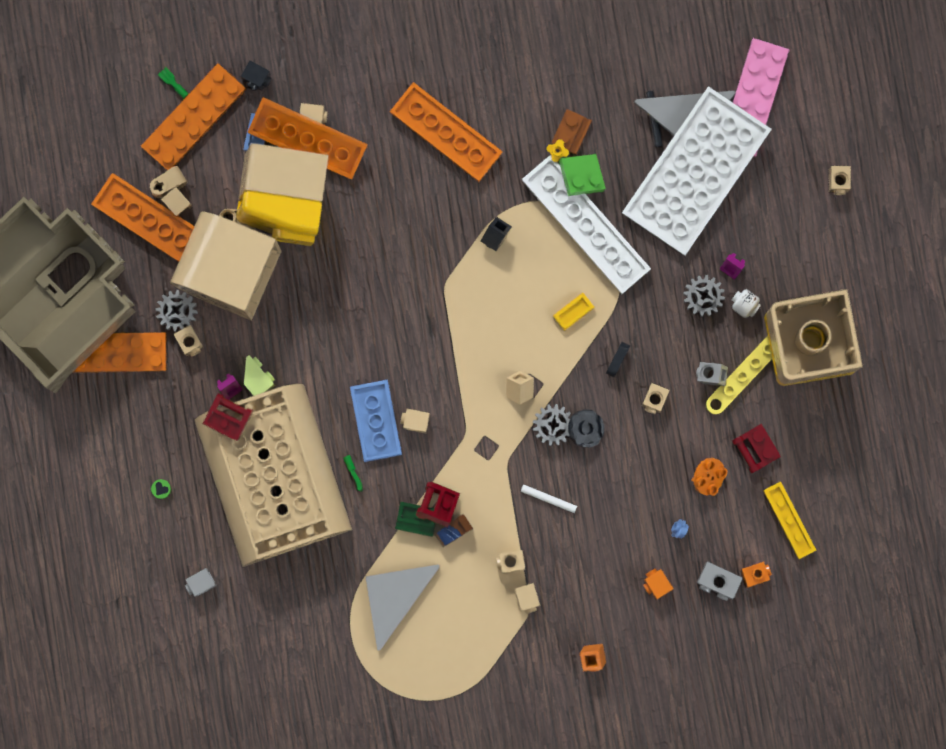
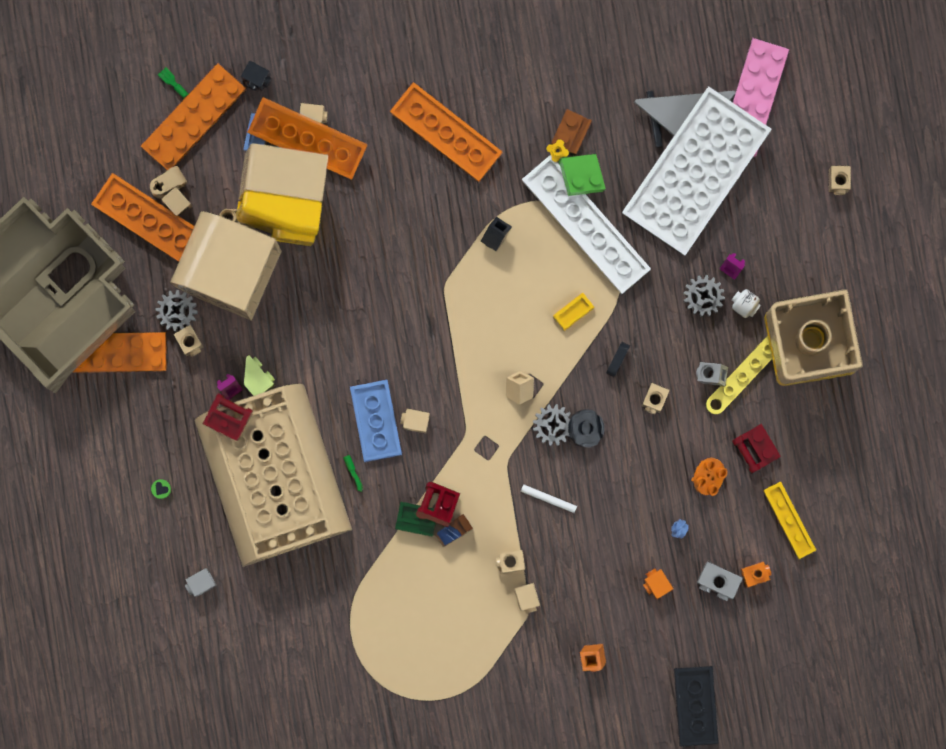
light grey tile [366,564,439,650] -> none
none -> black tile [674,666,719,747]

